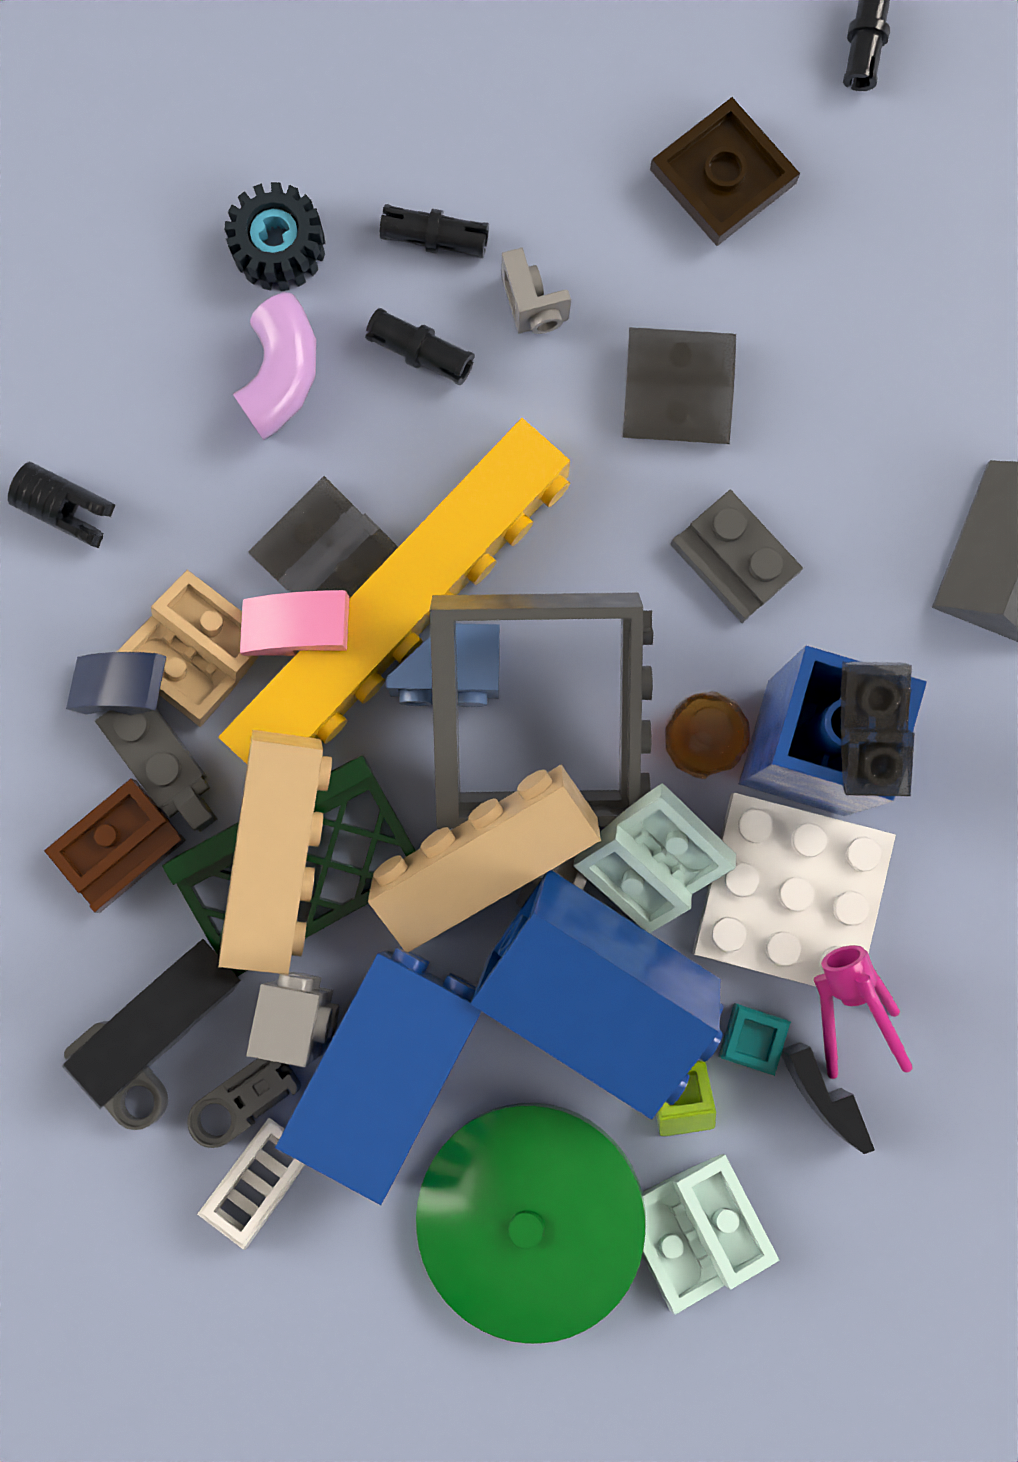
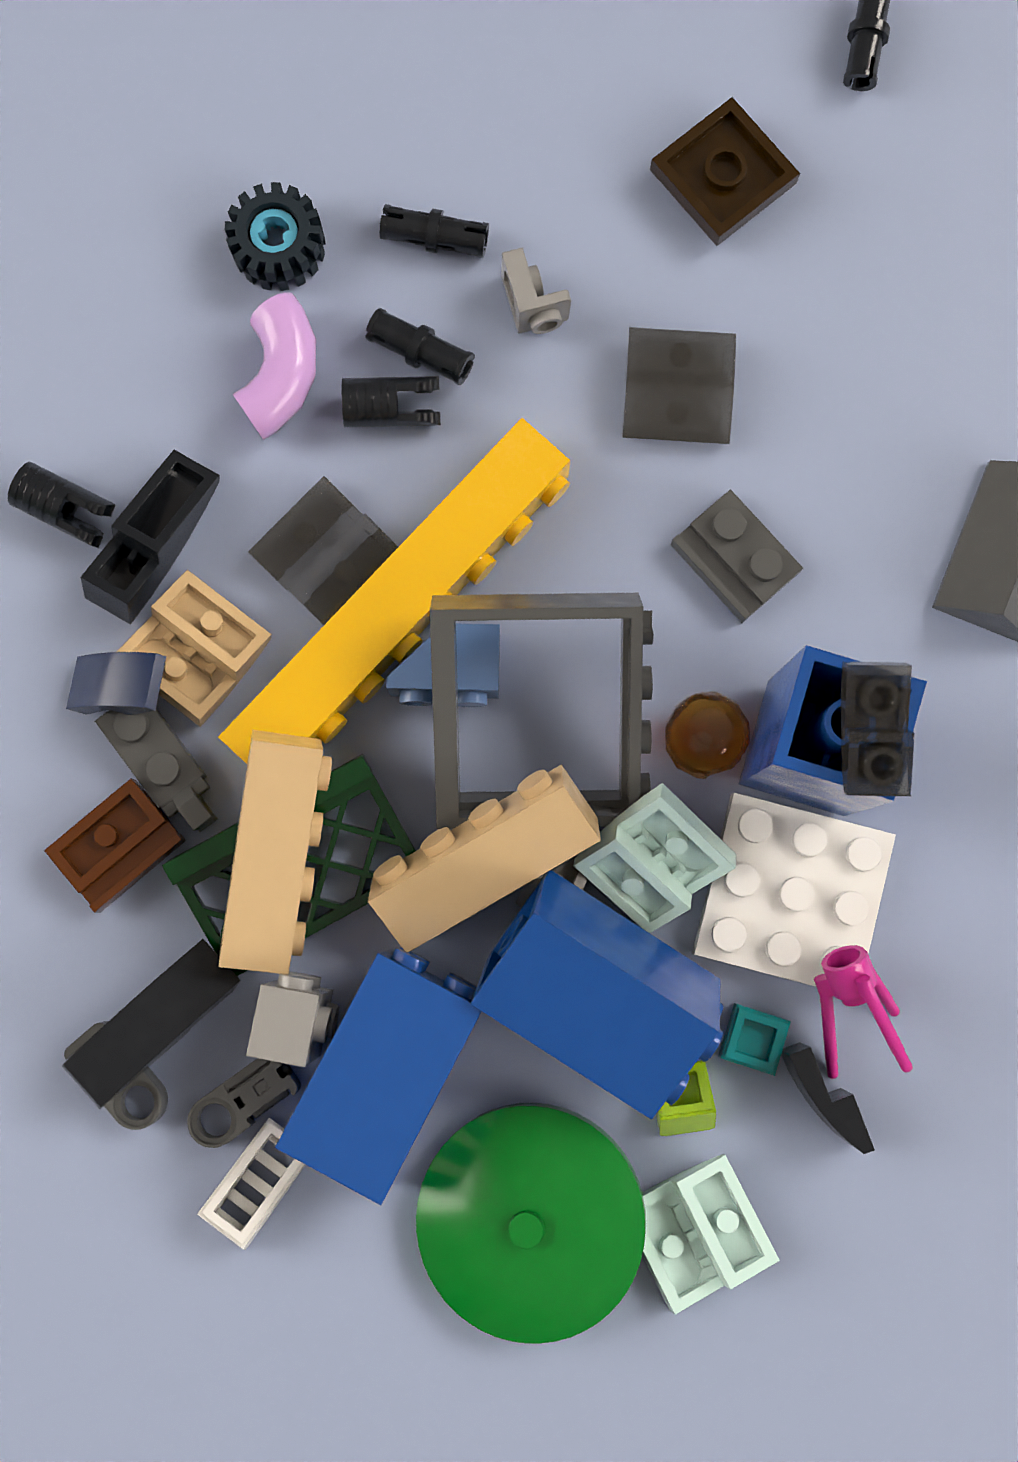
bright pink slope [240,590,349,656] -> none
none -> black slope [80,449,220,625]
none -> black hinge [341,376,441,427]

